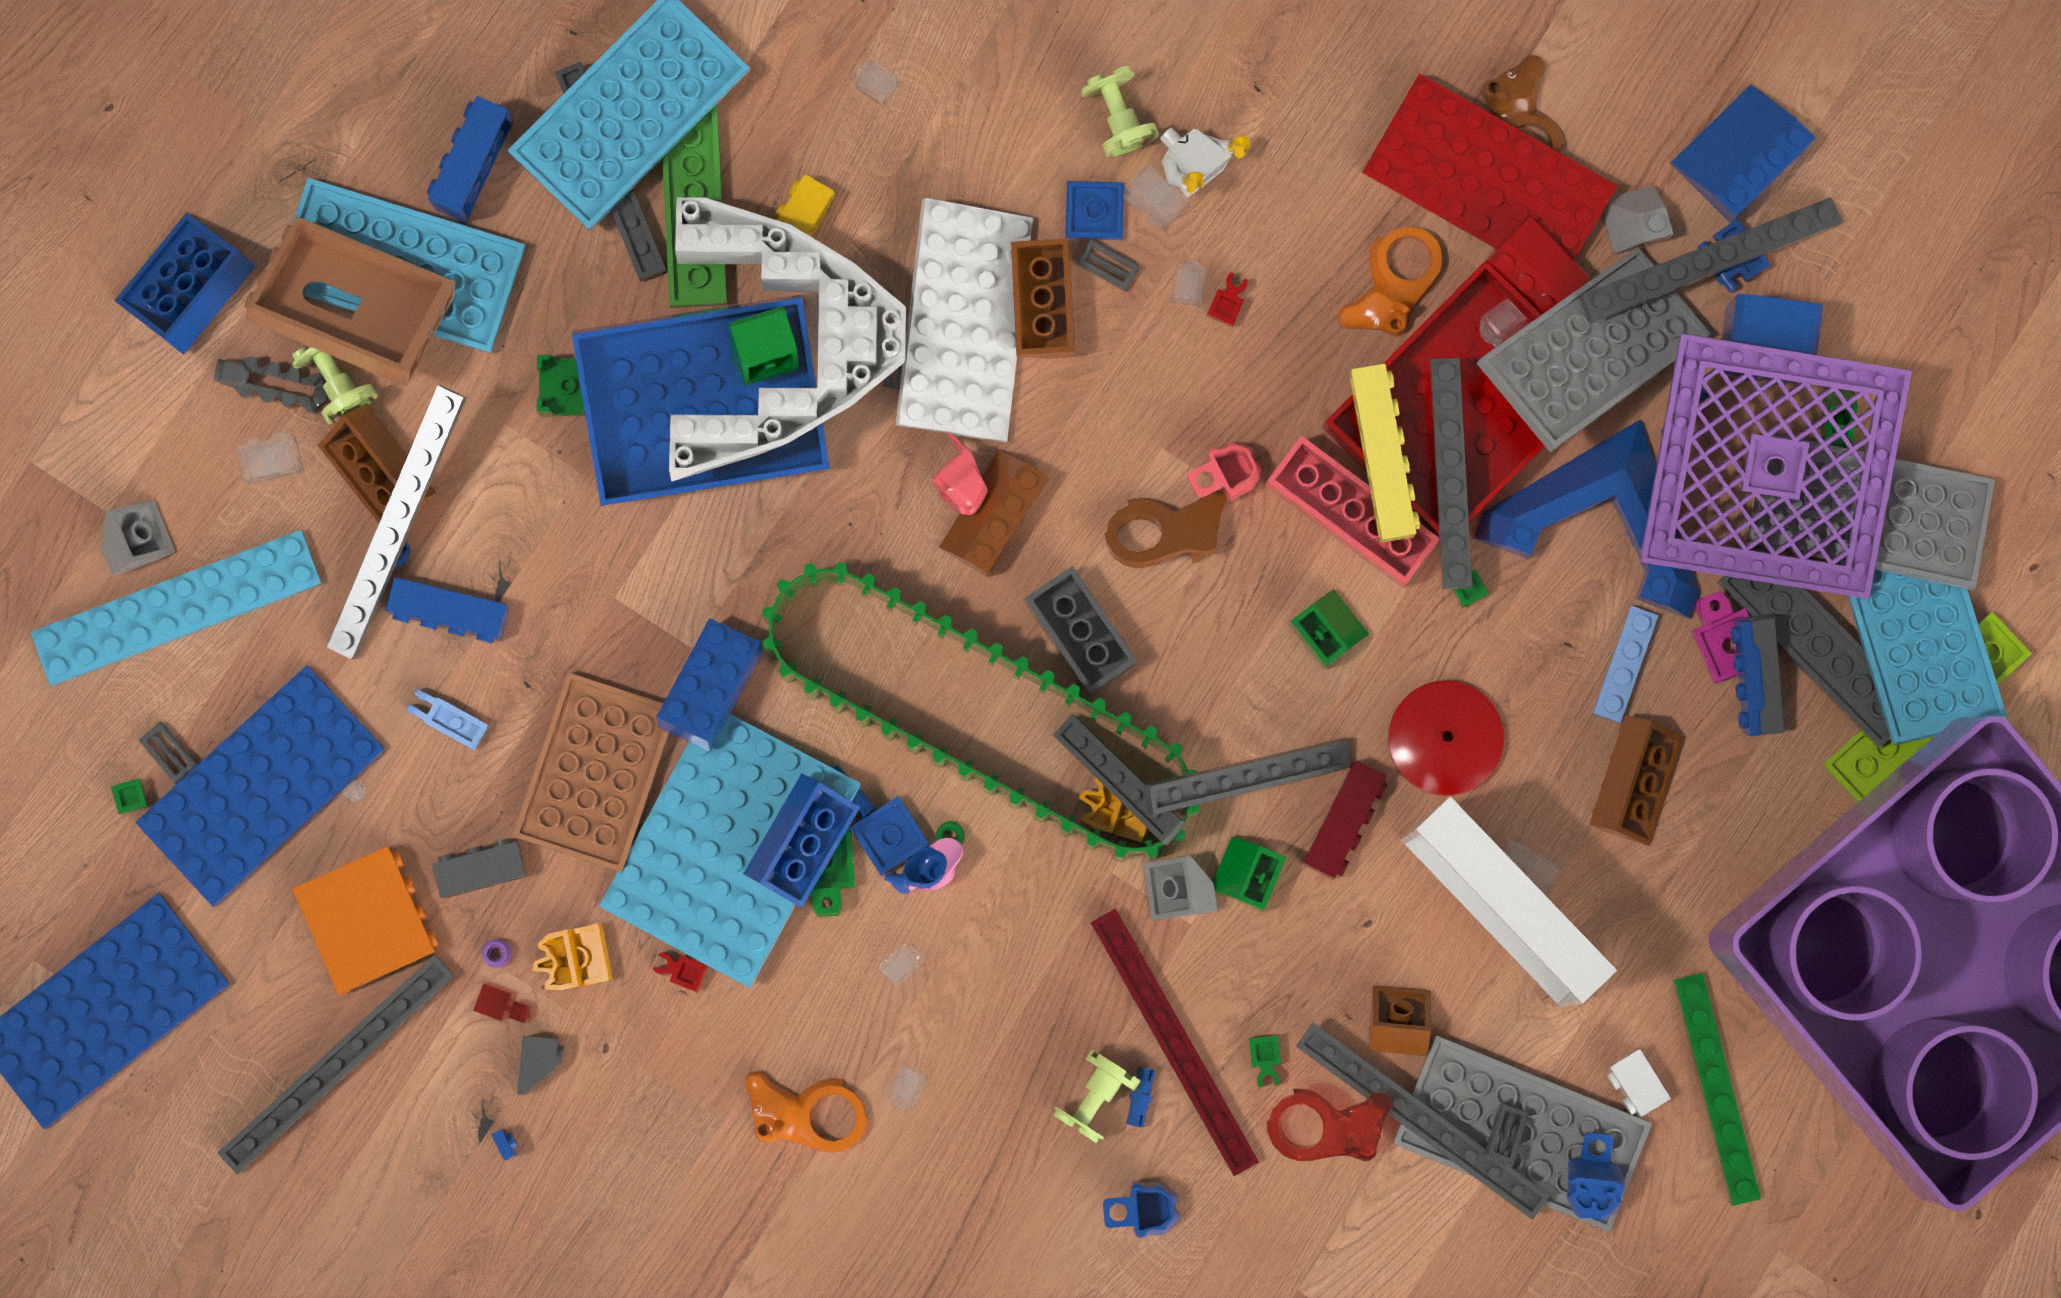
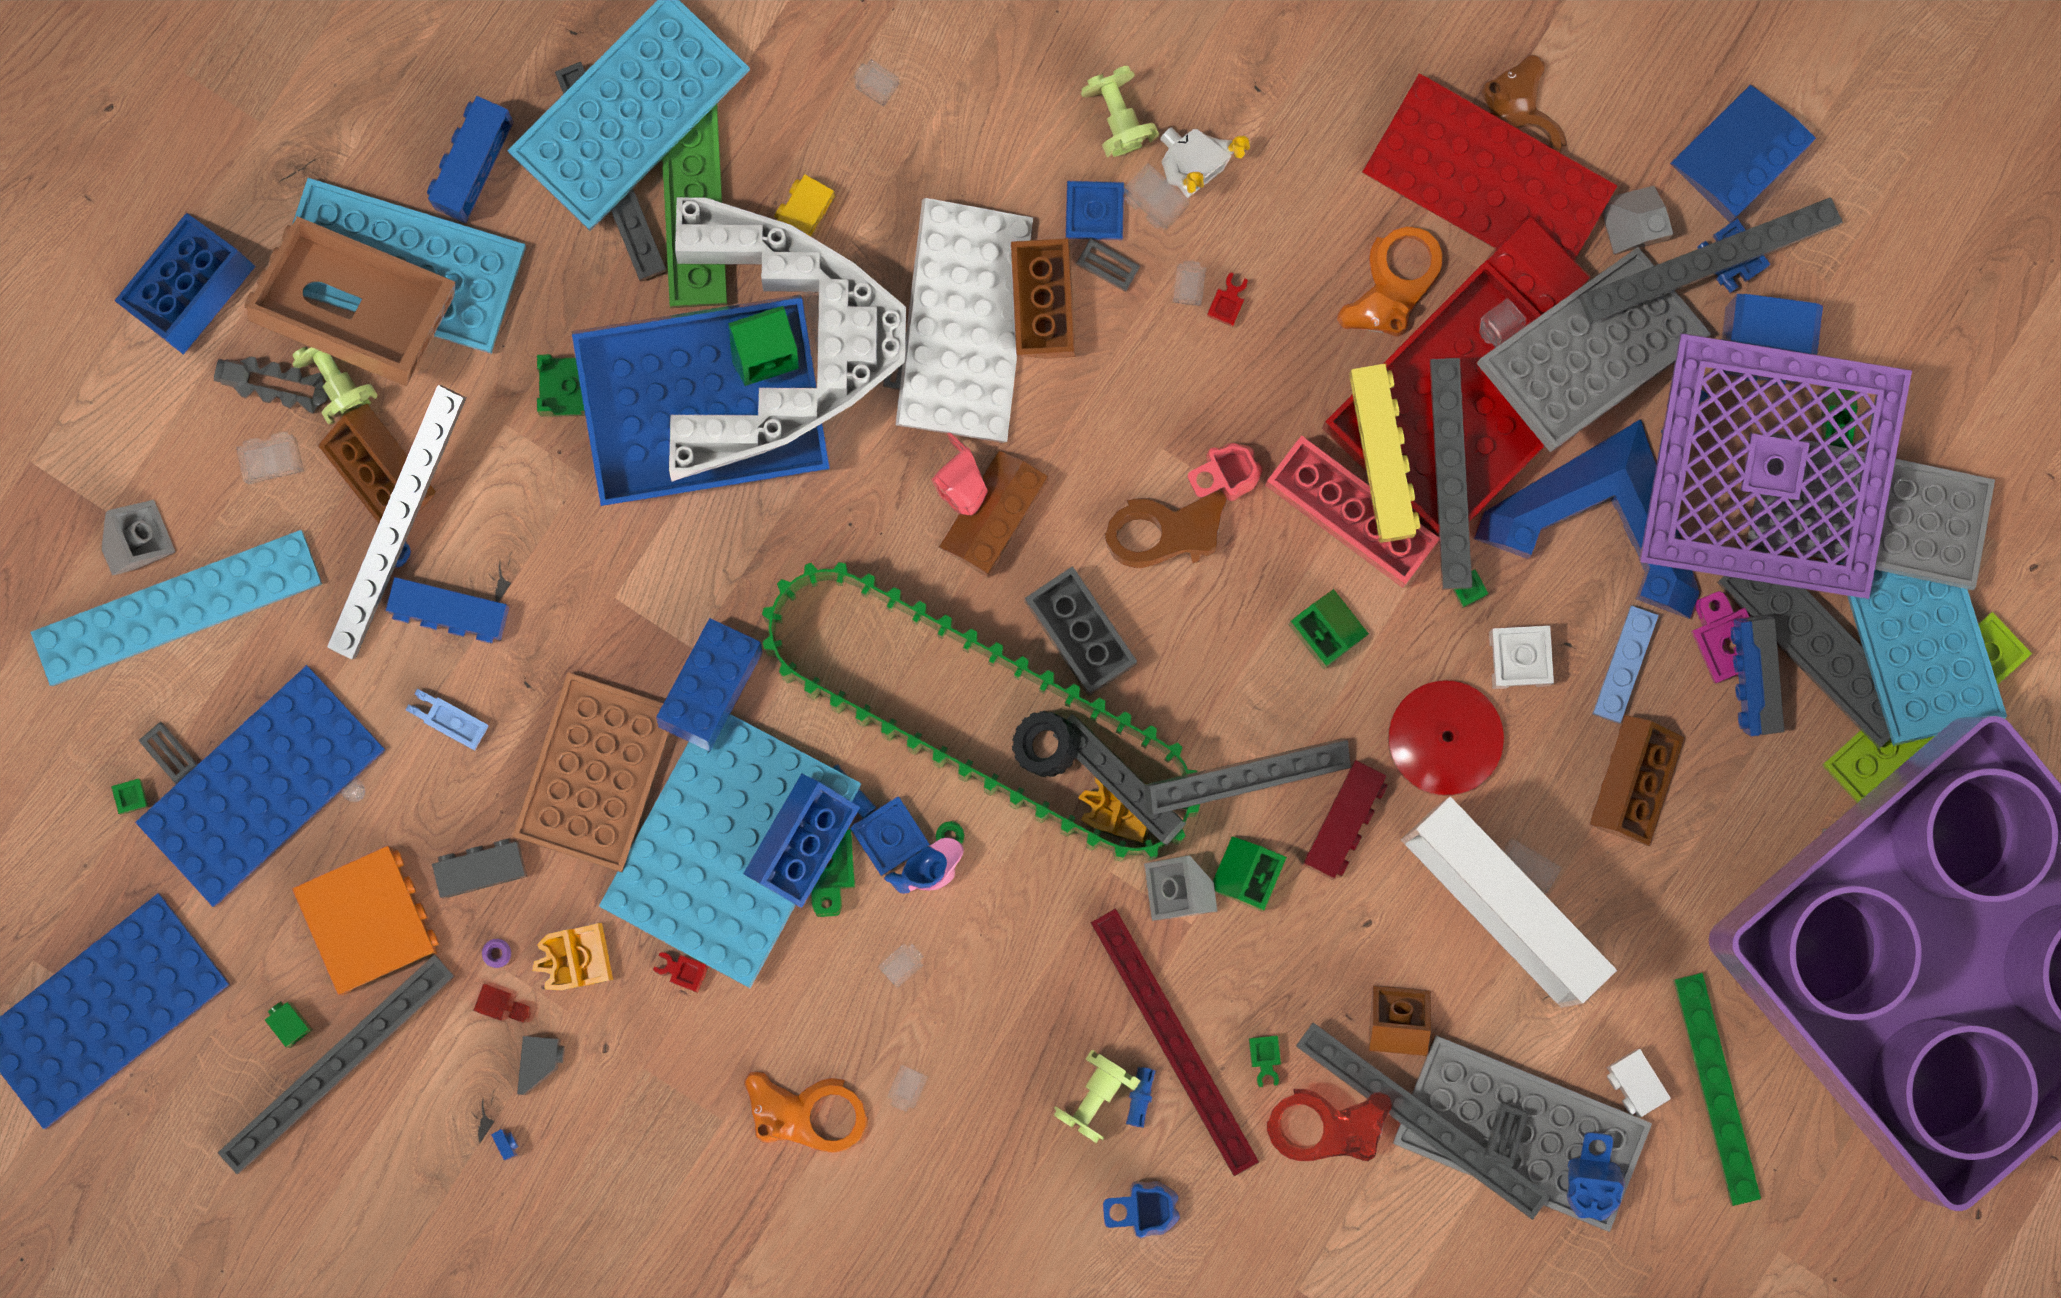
none -> green brick [265,1001,313,1048]
none -> black tyre [1012,711,1079,777]
none -> white panel [1489,626,1554,689]

